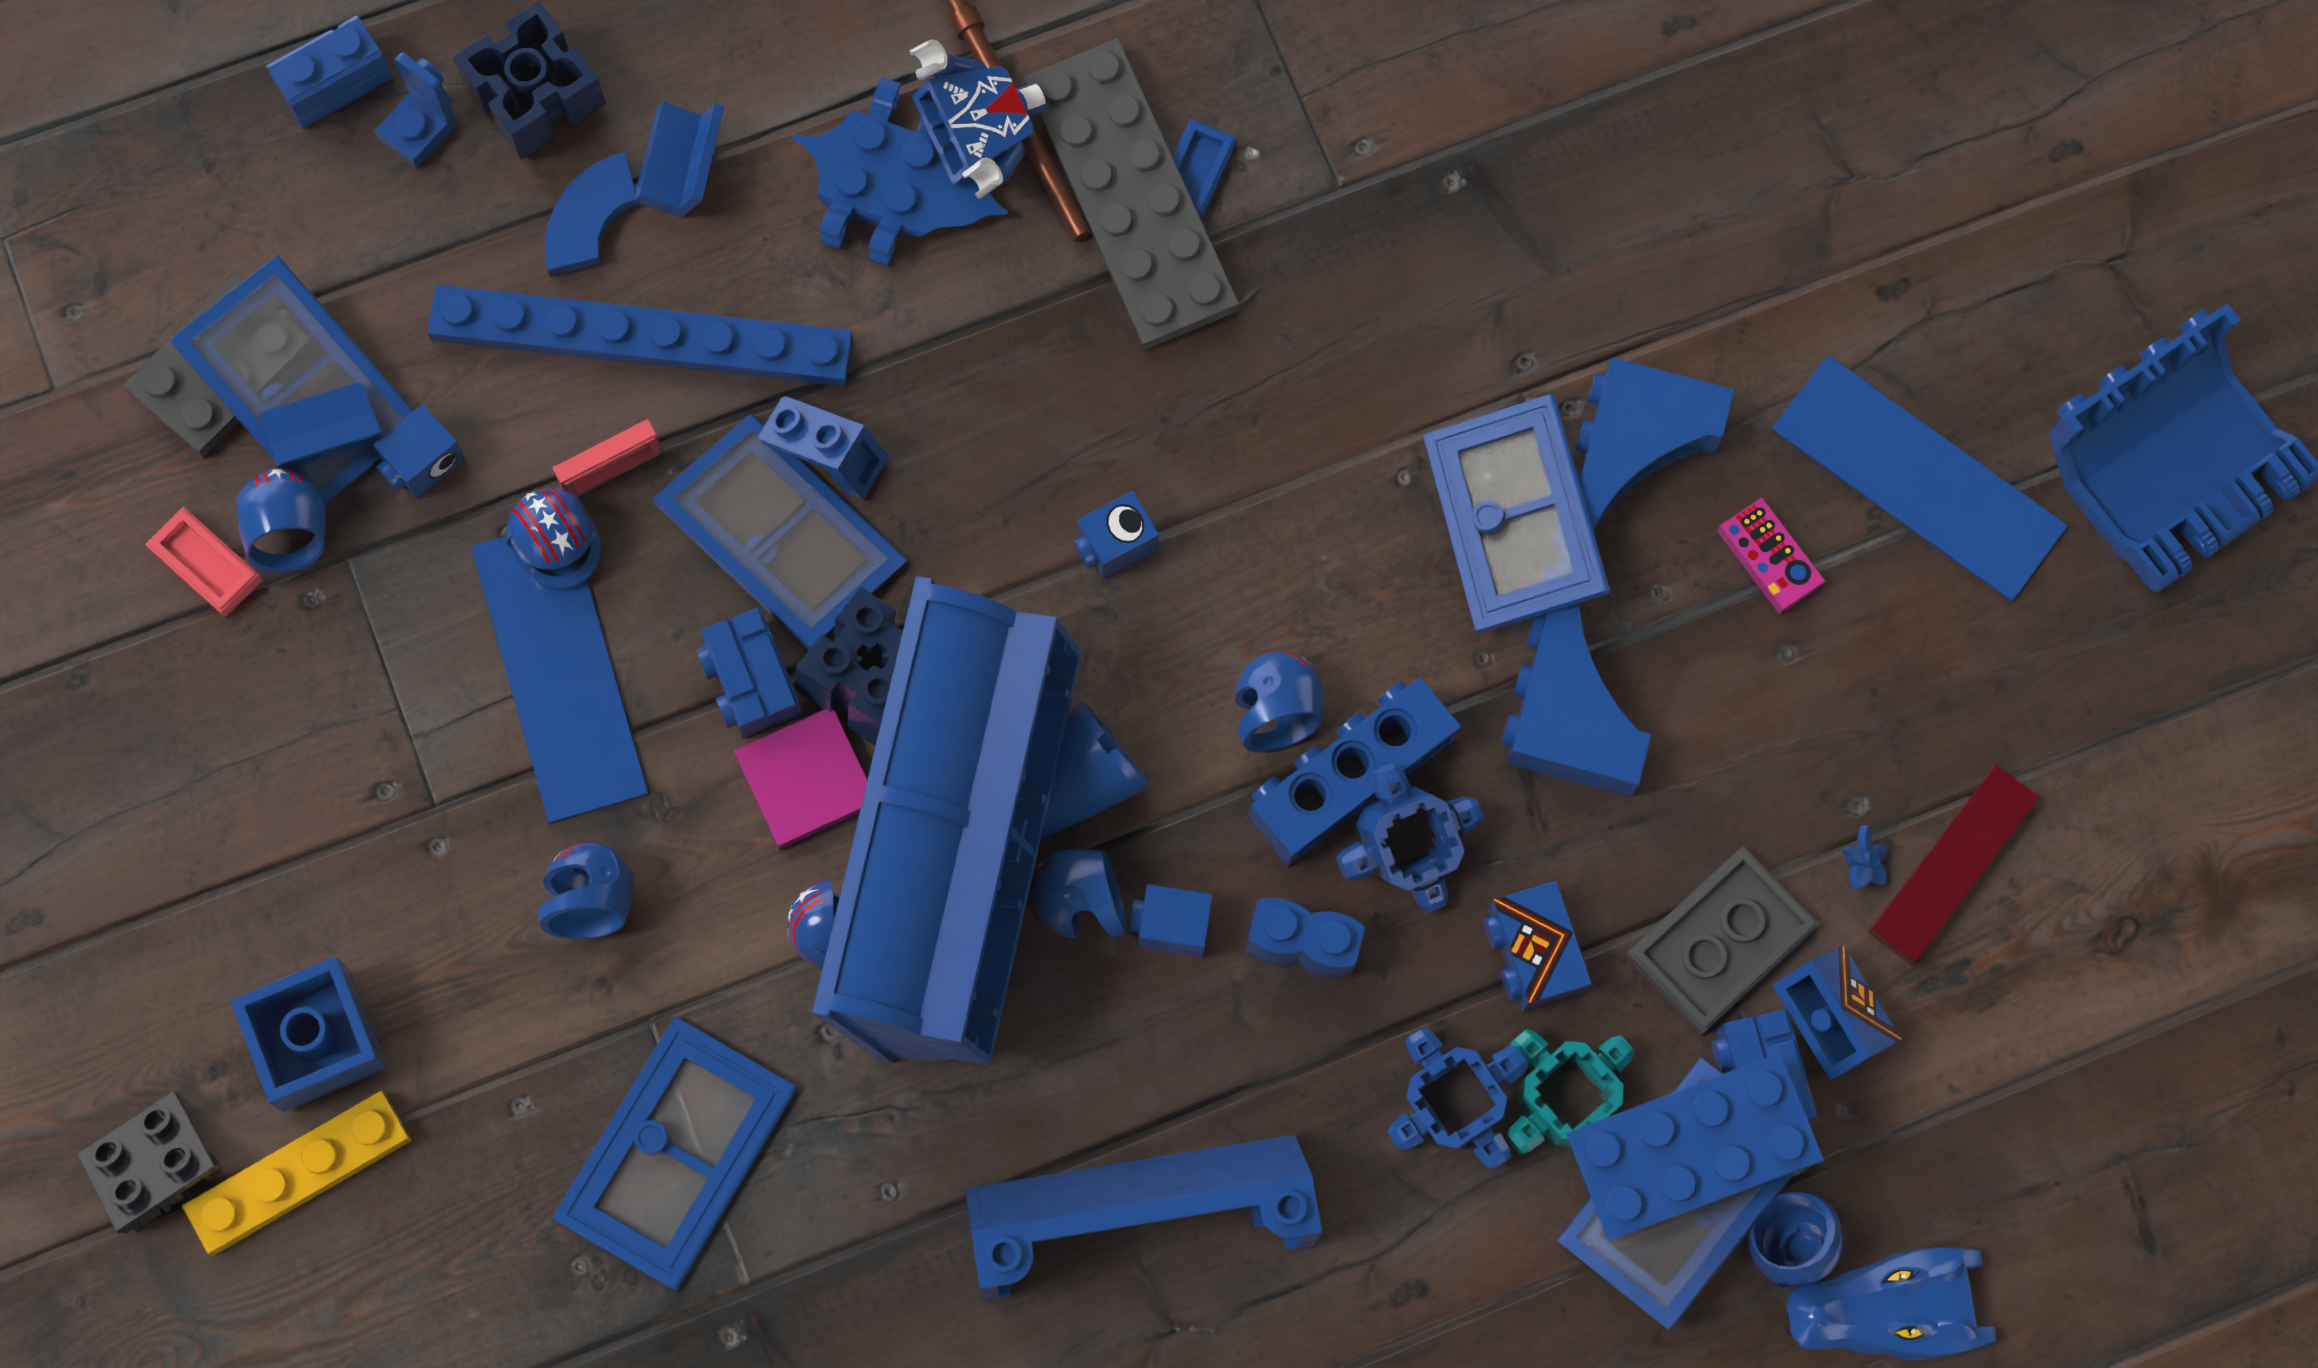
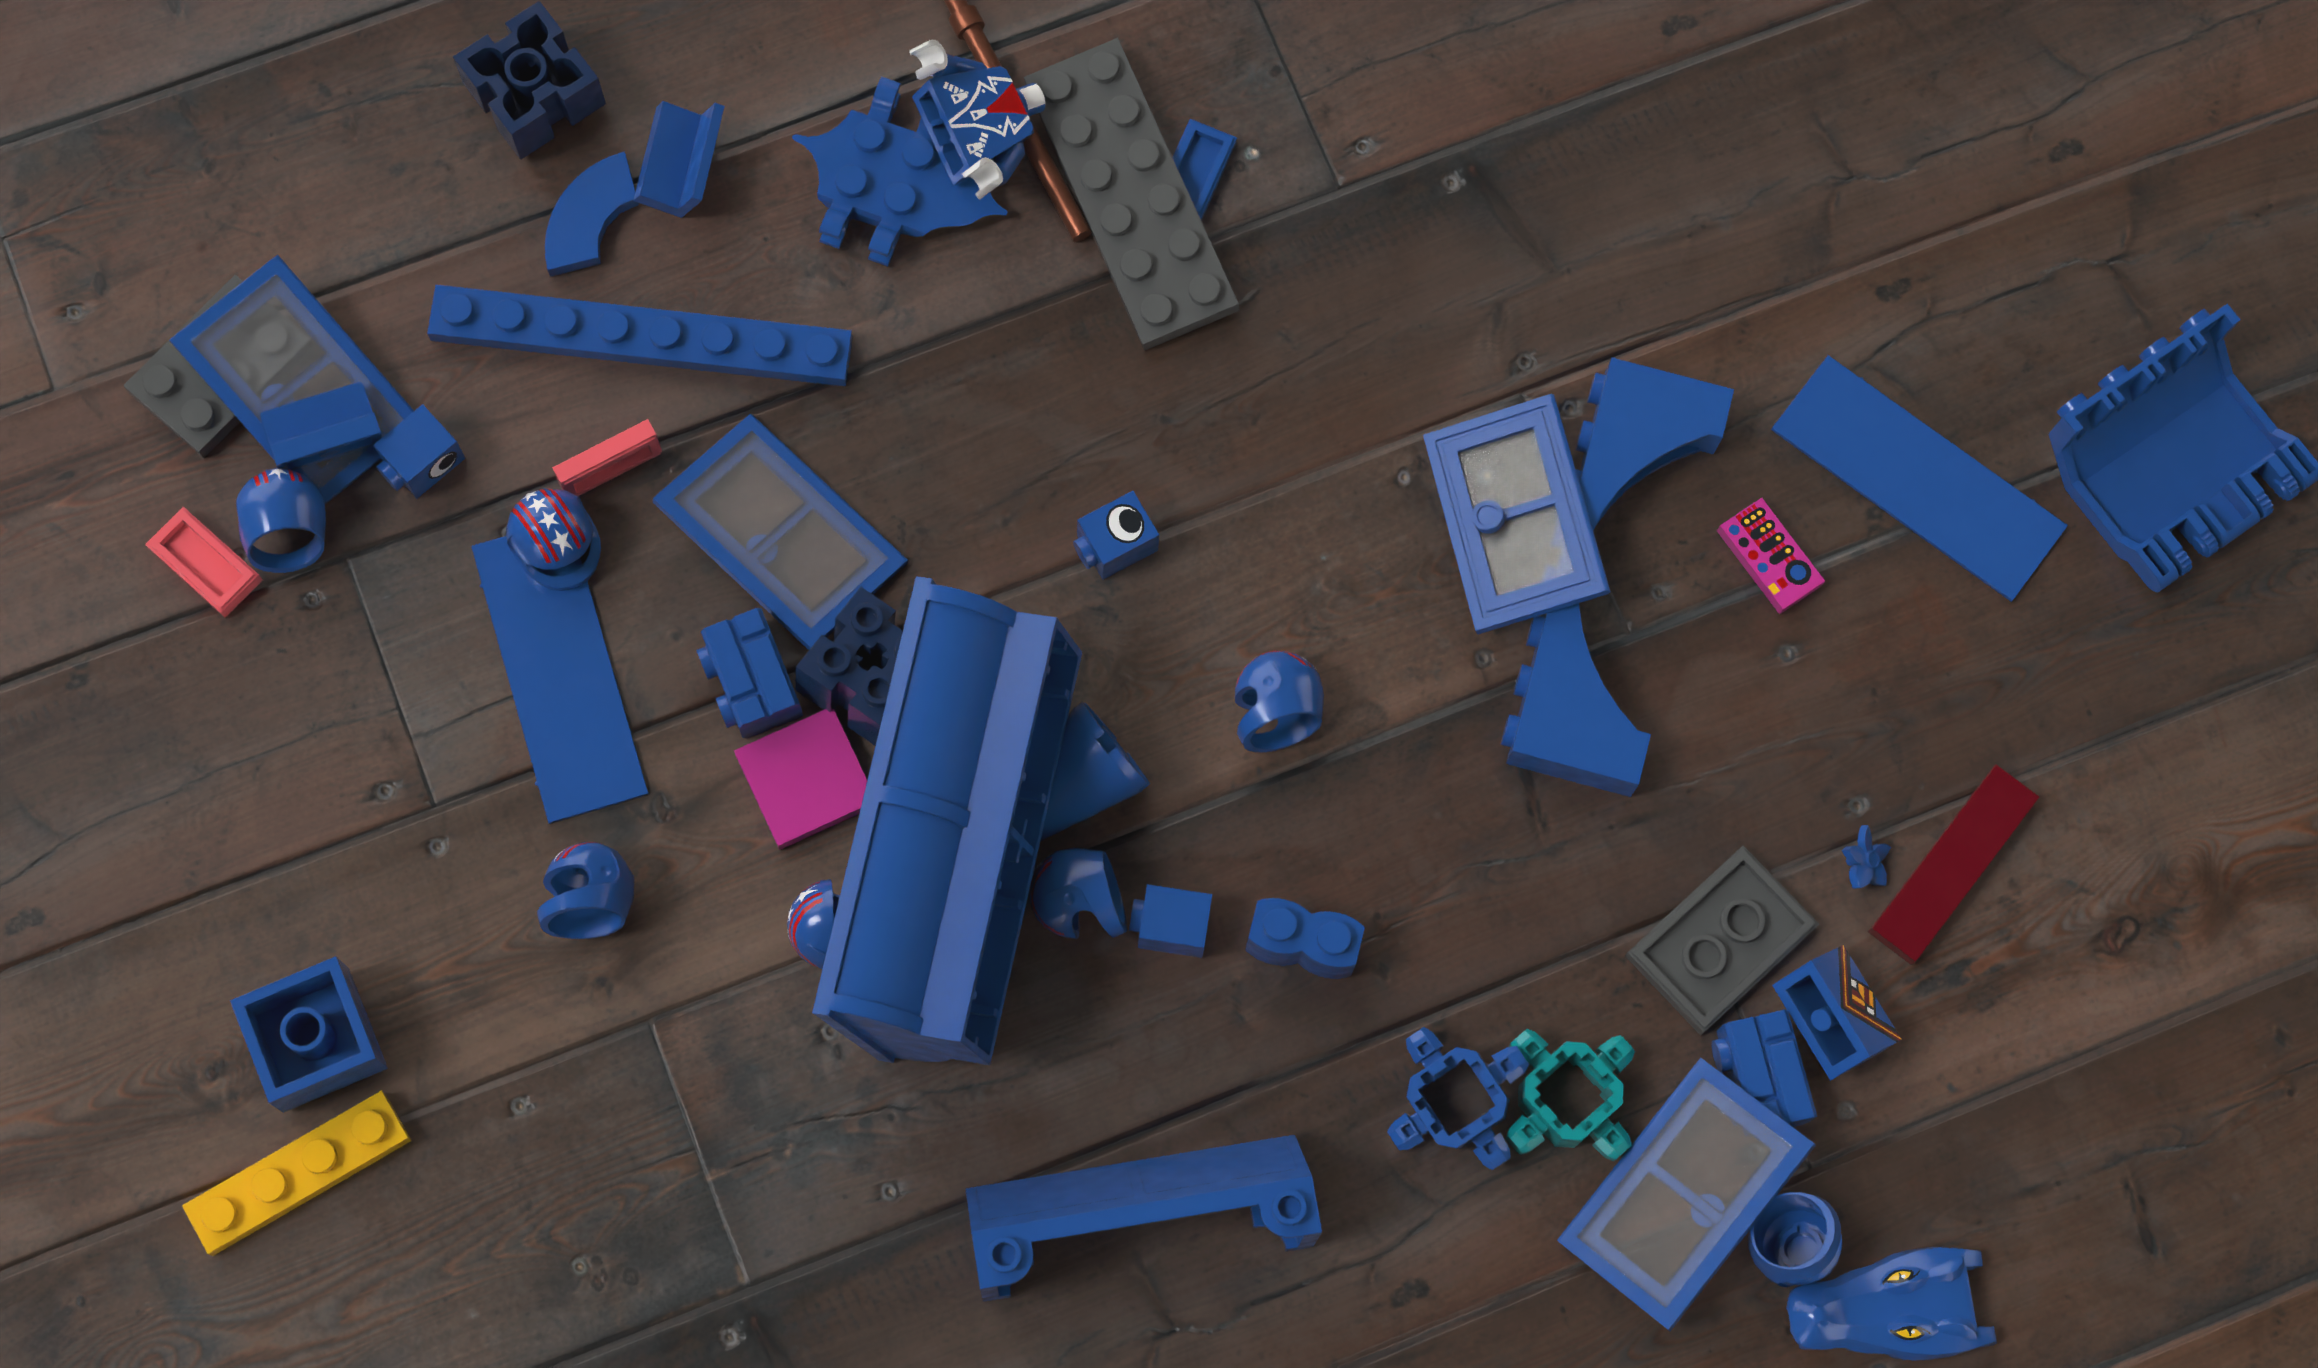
black hinge [77,1091,223,1234] -> none
blue brick [266,15,393,129] -> none
blue bracket [374,52,458,169] -> none
blue door [552,1017,798,1292] -> none
blue bracket [758,396,890,500] -> none
blue brick [1248,677,1461,867] -> none
blue piece [1336,763,1484,912] -> none
blue brick [1483,881,1591,1013] -> none
blue brick [1566,1053,1824,1242] -> none

